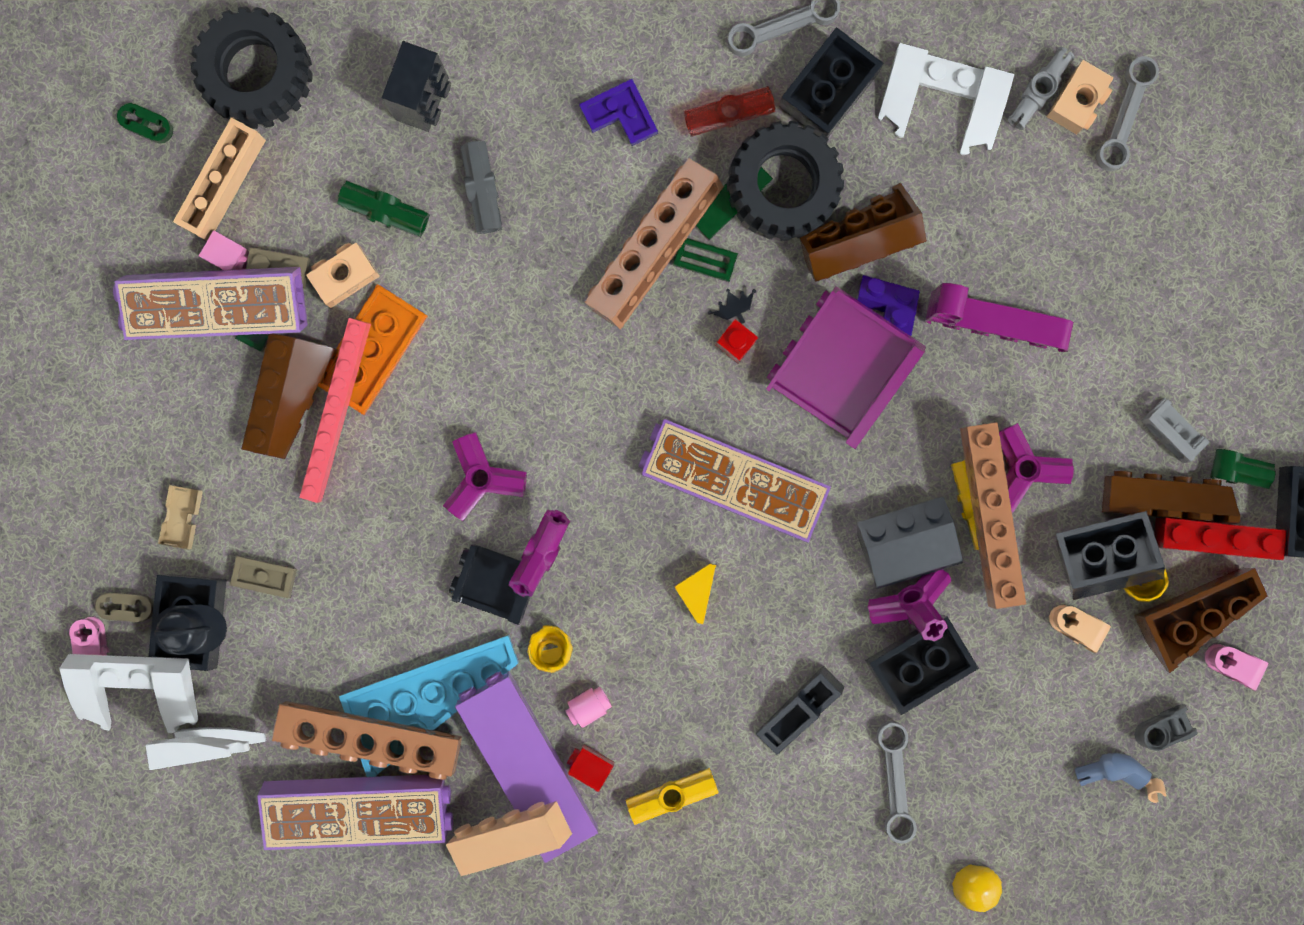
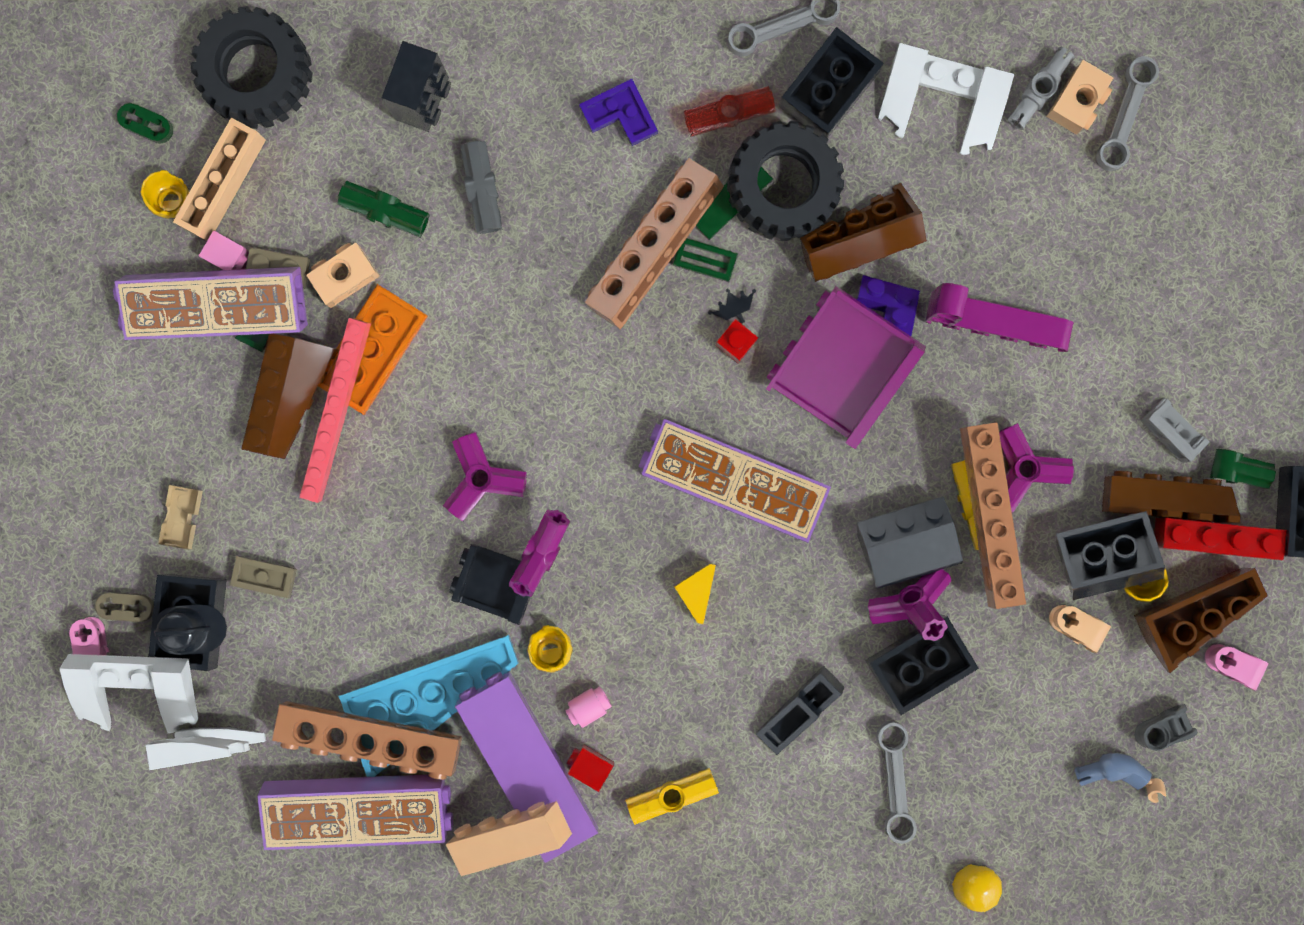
none -> yellow hair [140,170,189,219]

